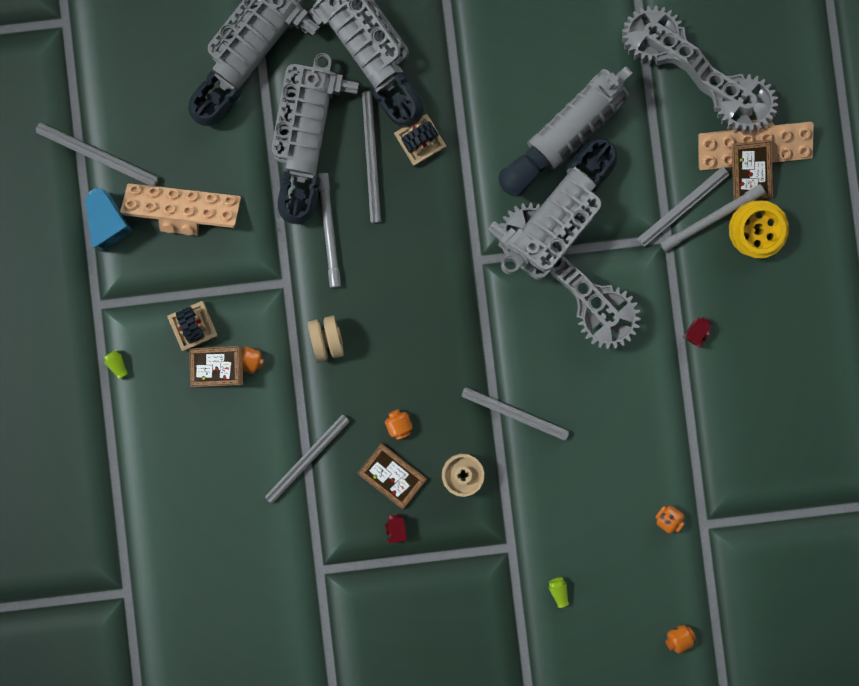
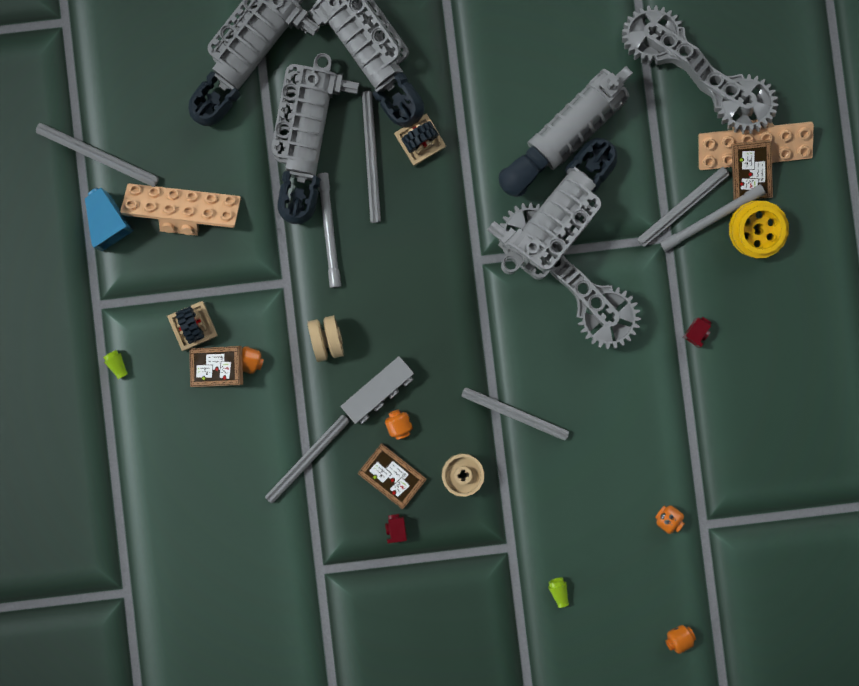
none -> light grey brick [340,356,414,424]

